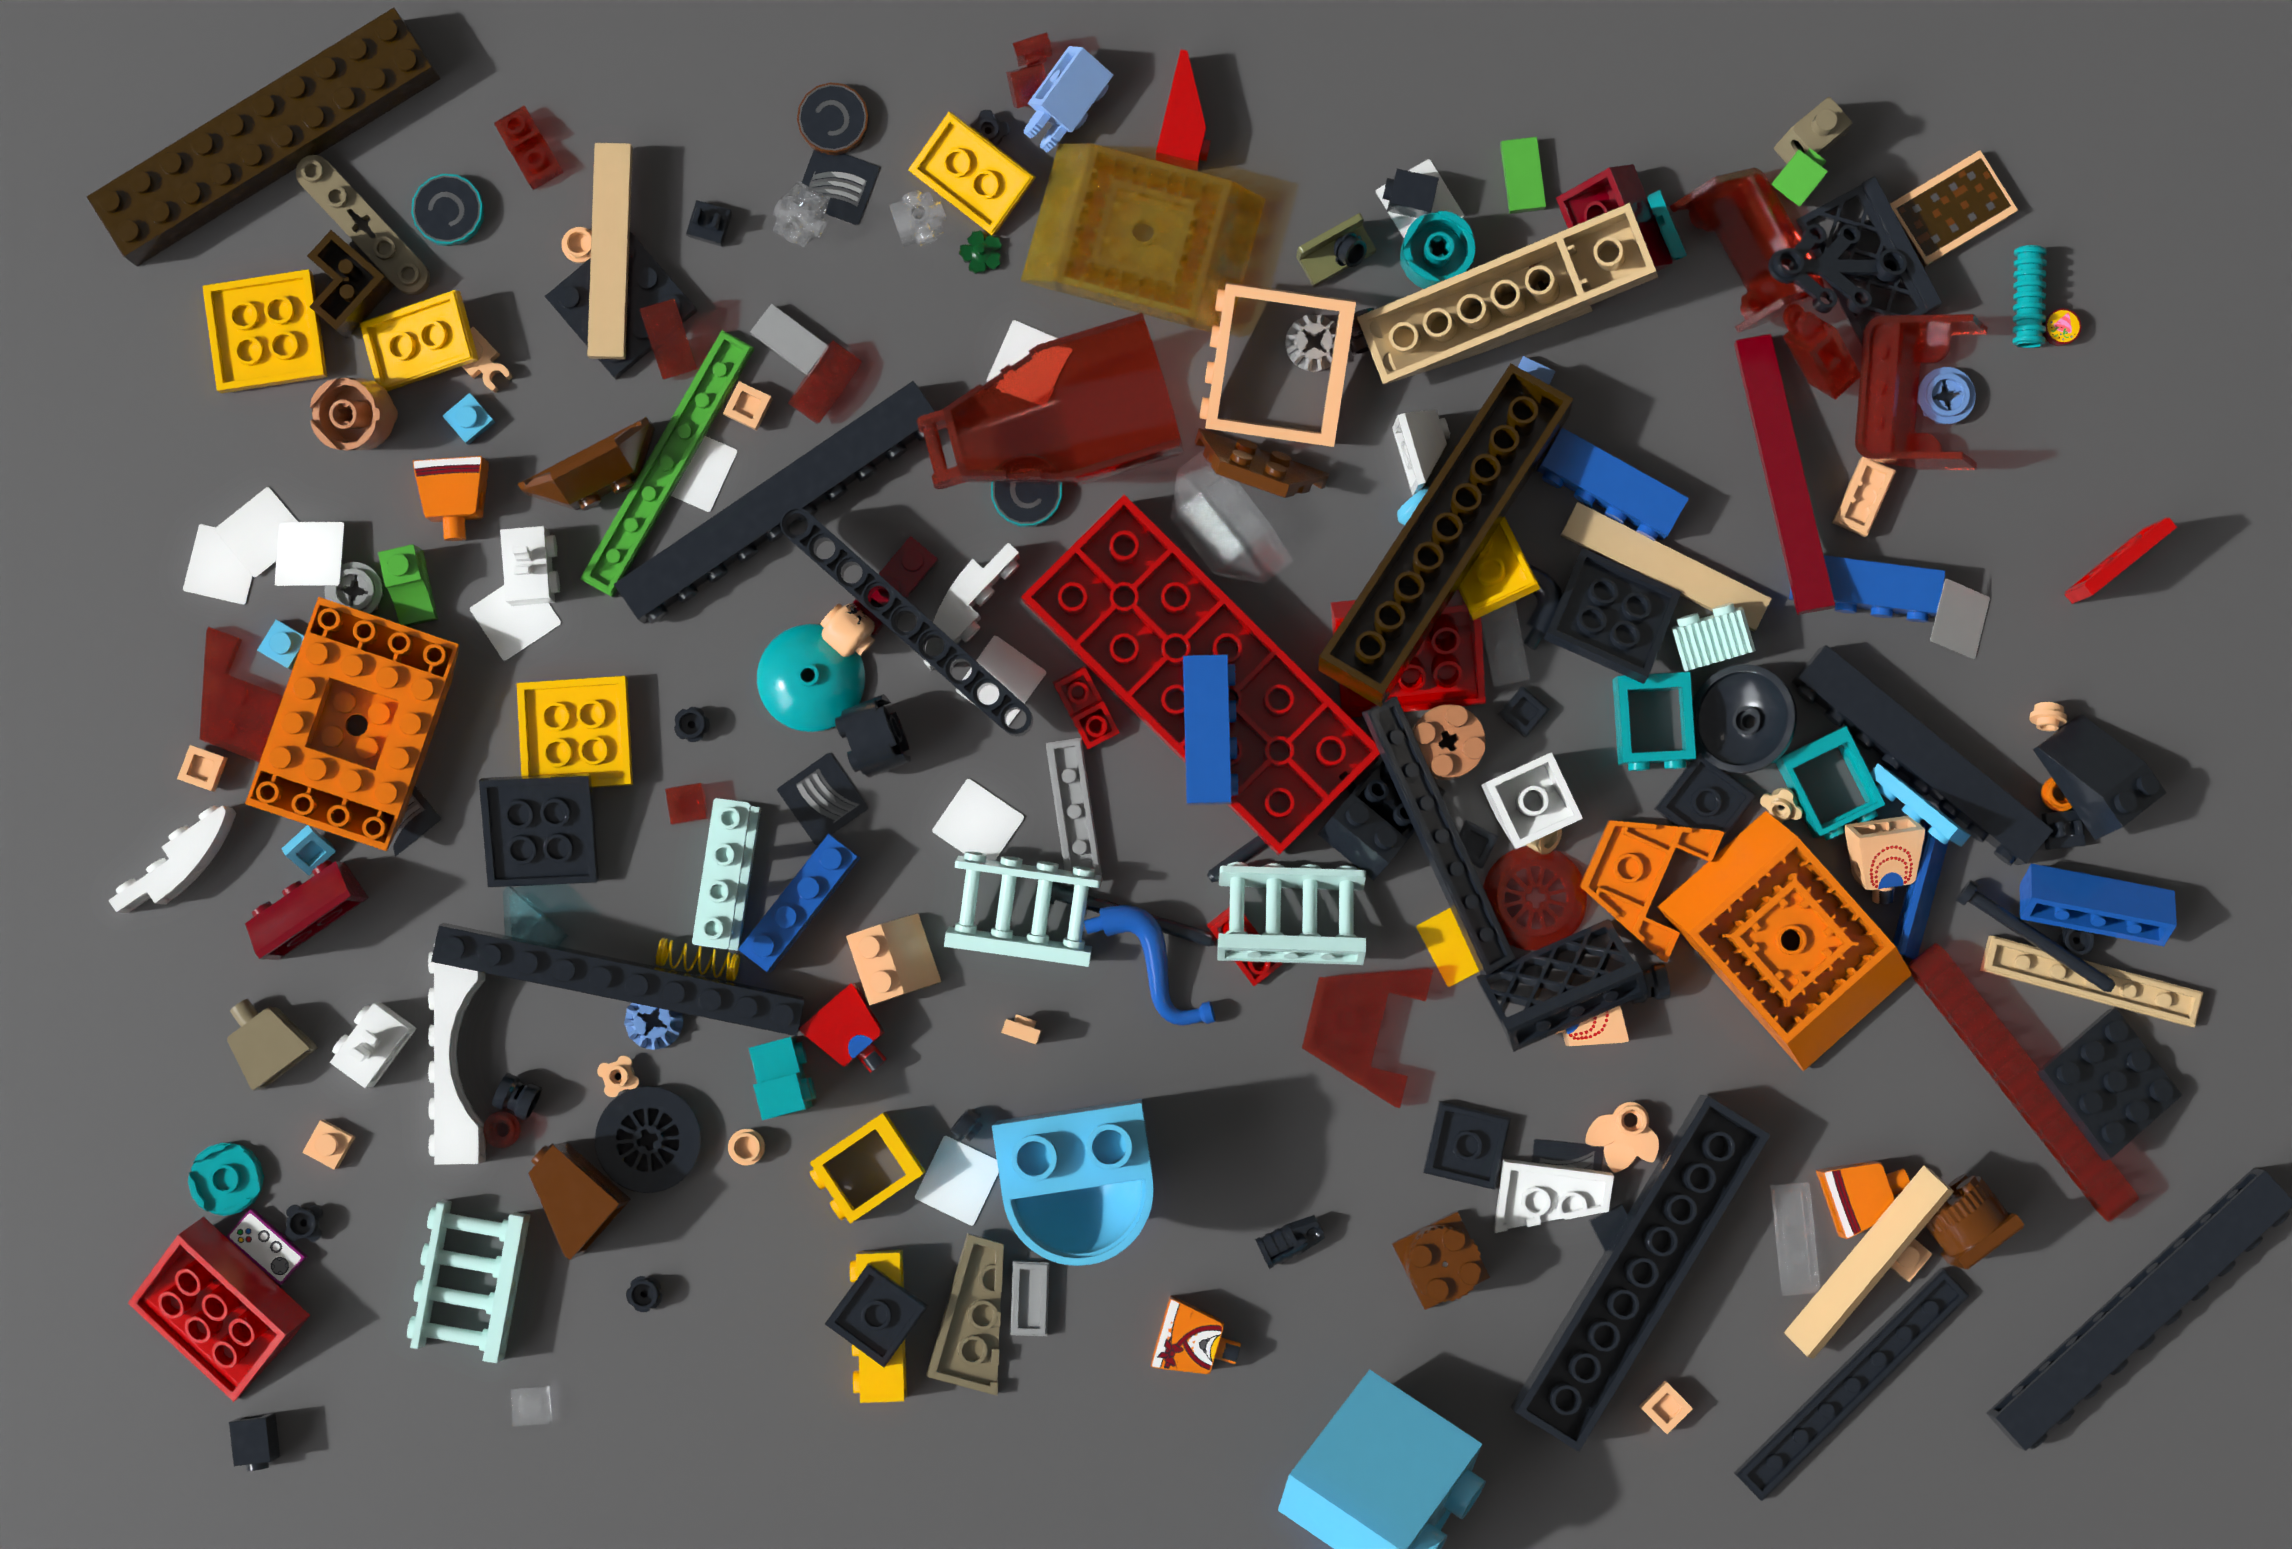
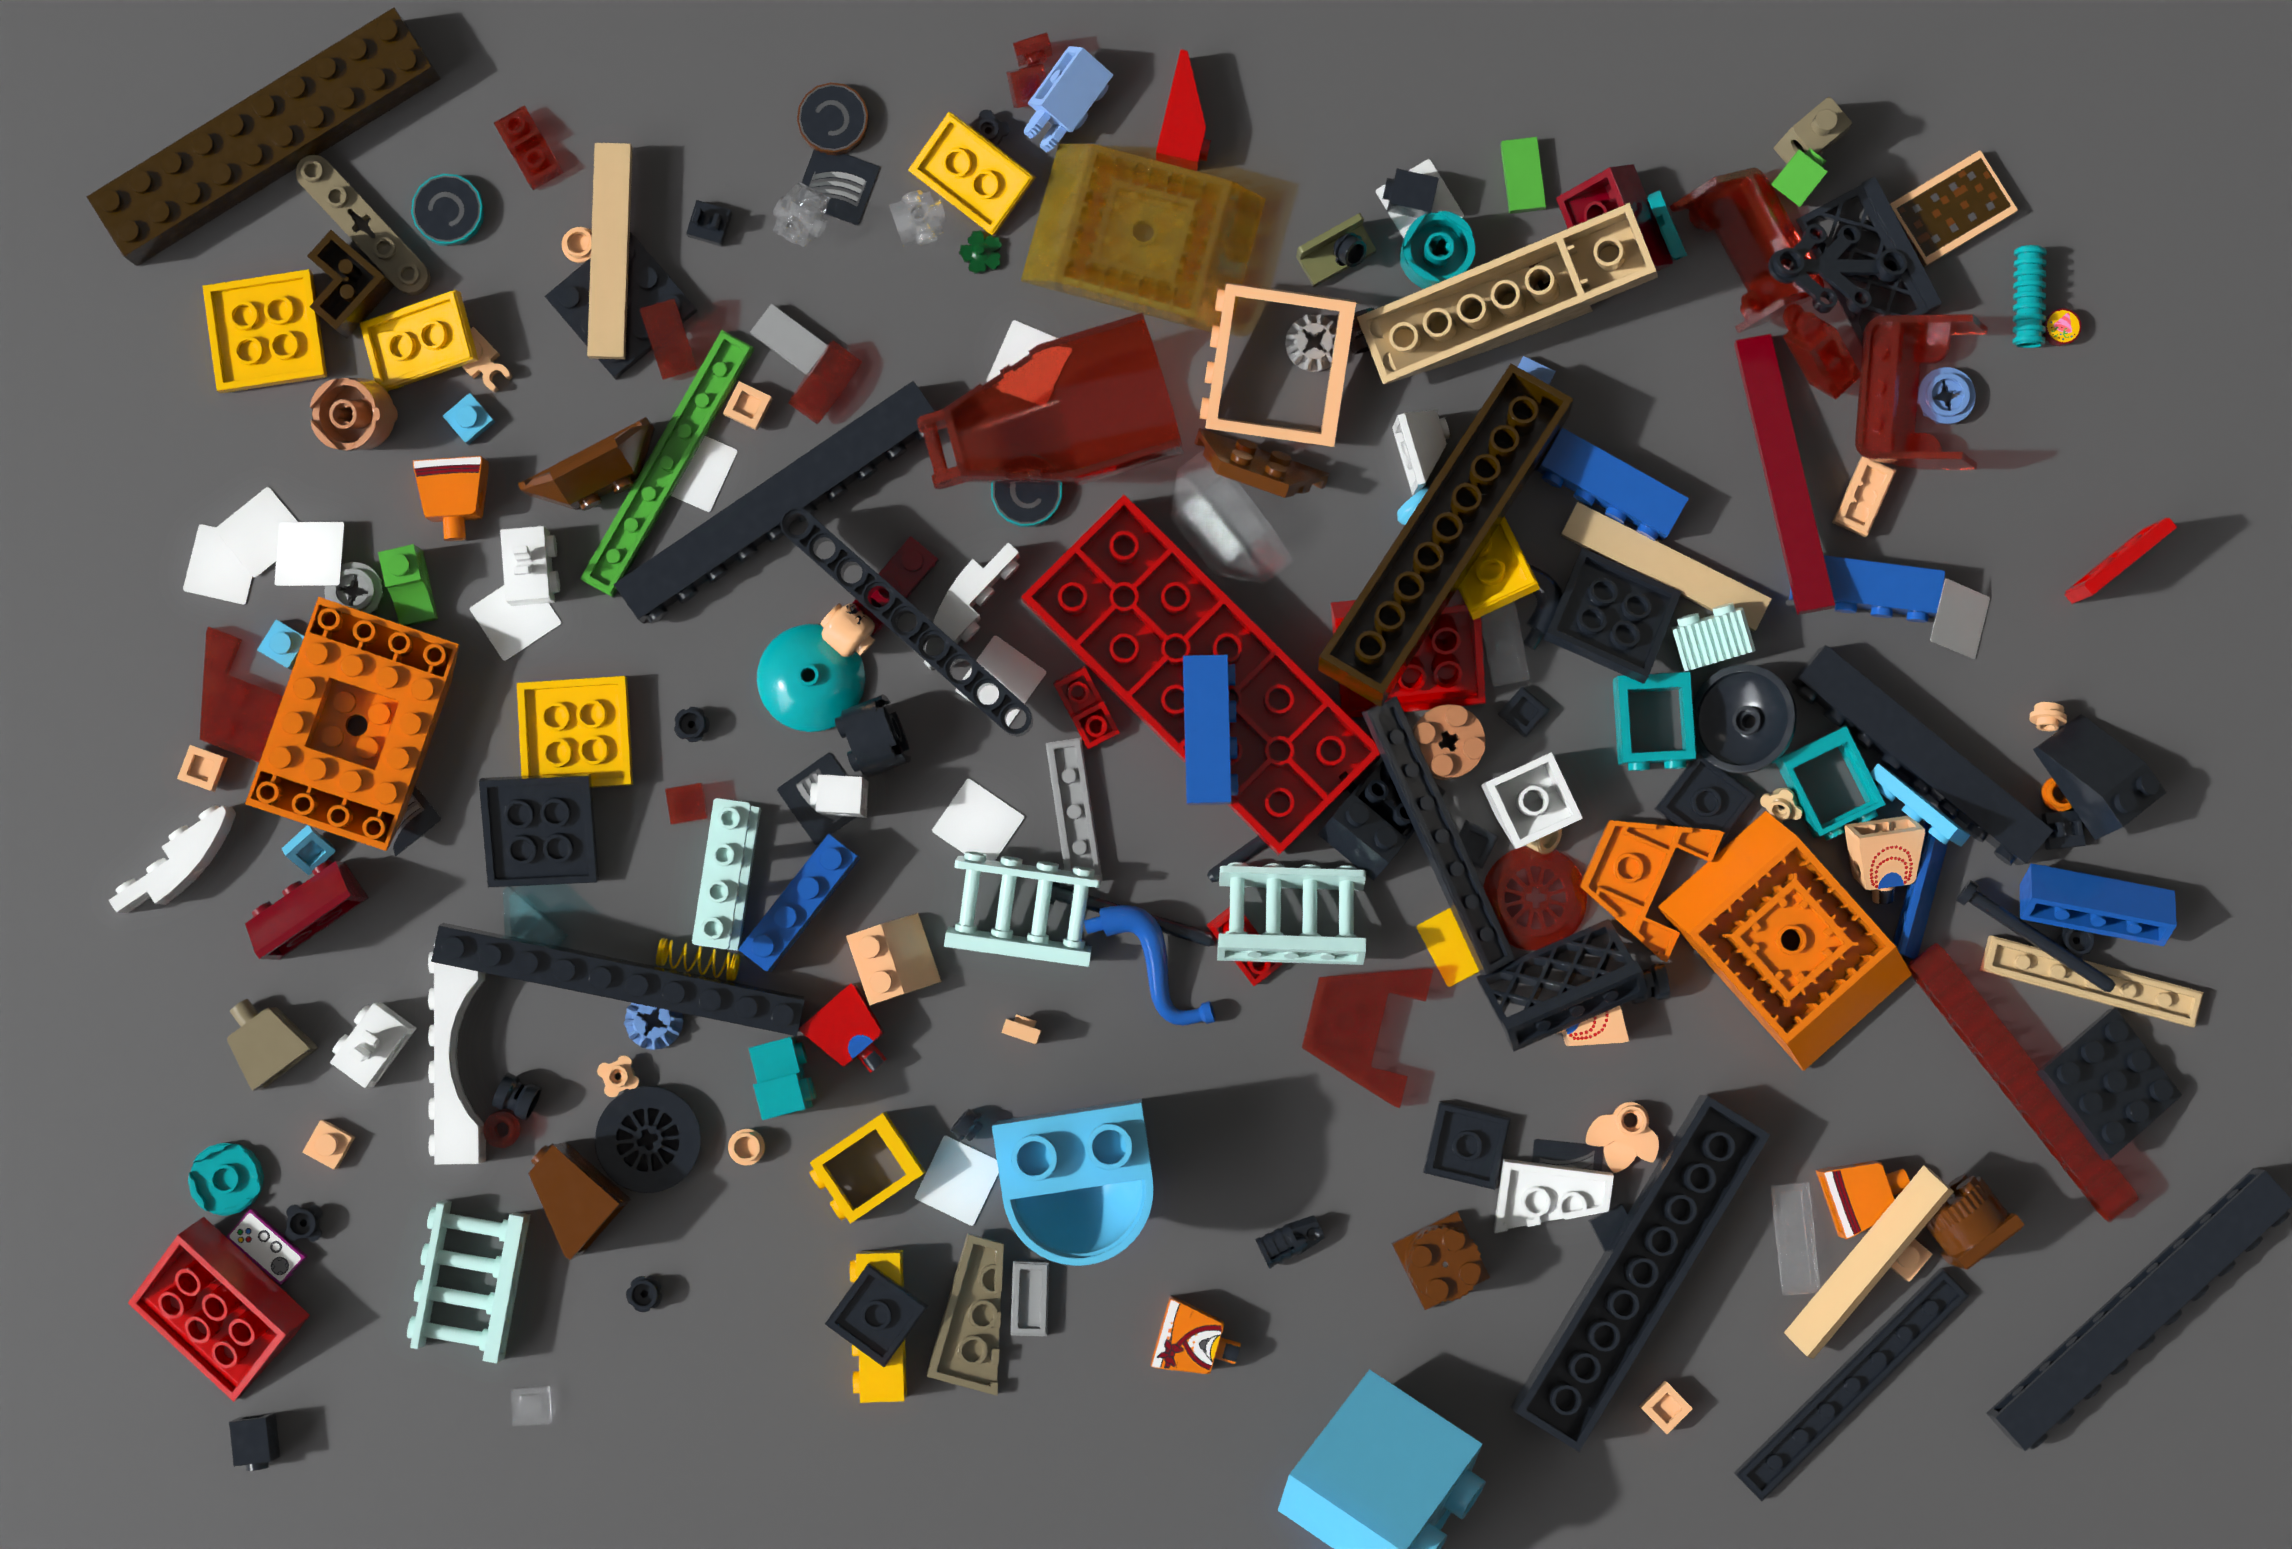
none -> white brick [810,775,869,818]

